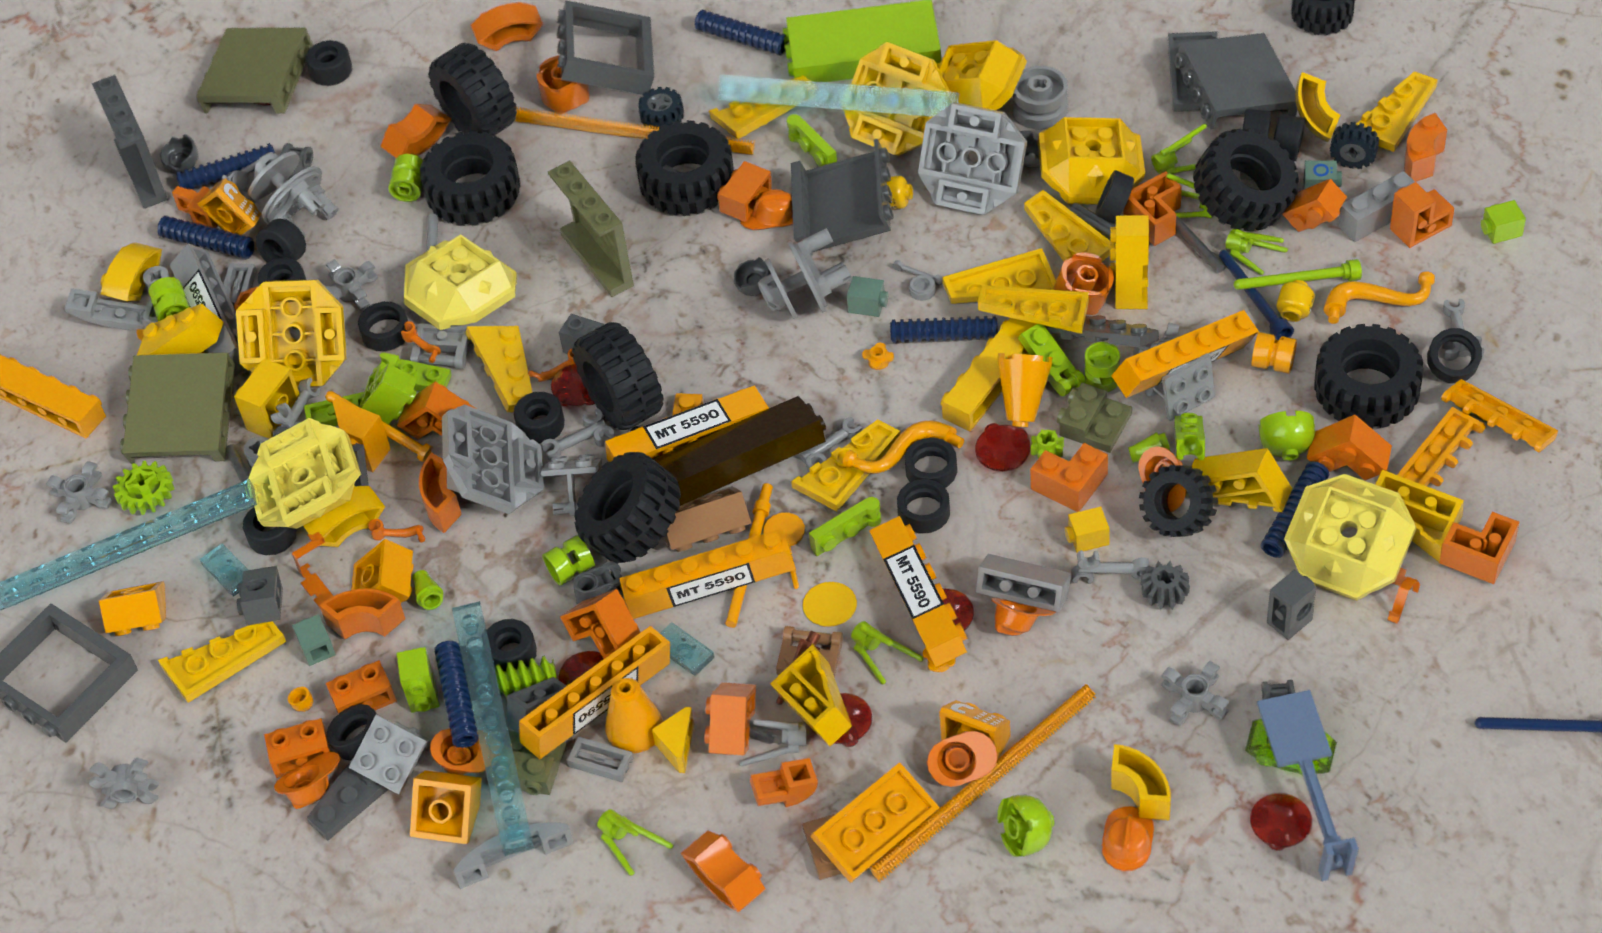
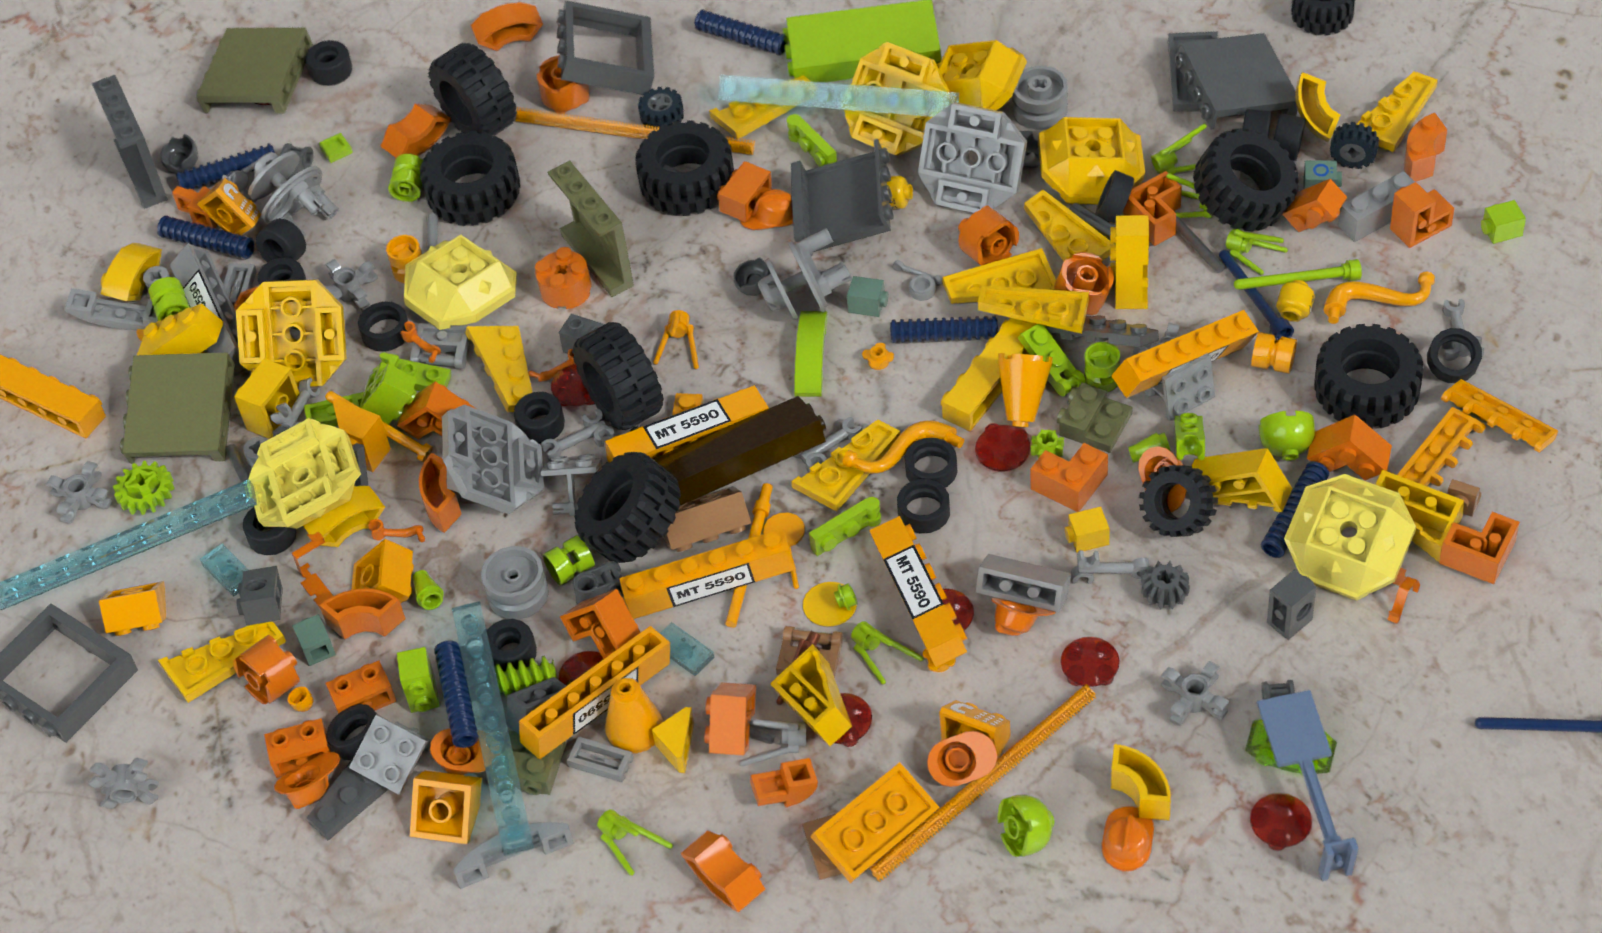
none -> orange brick [233,635,300,705]
none -> lime tile [319,132,353,163]
none -> light orange wheel [386,235,422,283]
none -> light grey wheel [481,546,549,620]
none -> orange brick [535,247,592,309]
none -> light orange plant [653,310,699,369]
none -> lime slope [794,311,828,397]
none -> lime plate [834,583,858,610]
none -> orange brick [958,206,1019,266]
none -> clear red dish [1061,637,1120,687]
none -> medium nougat bracket [1447,479,1482,517]

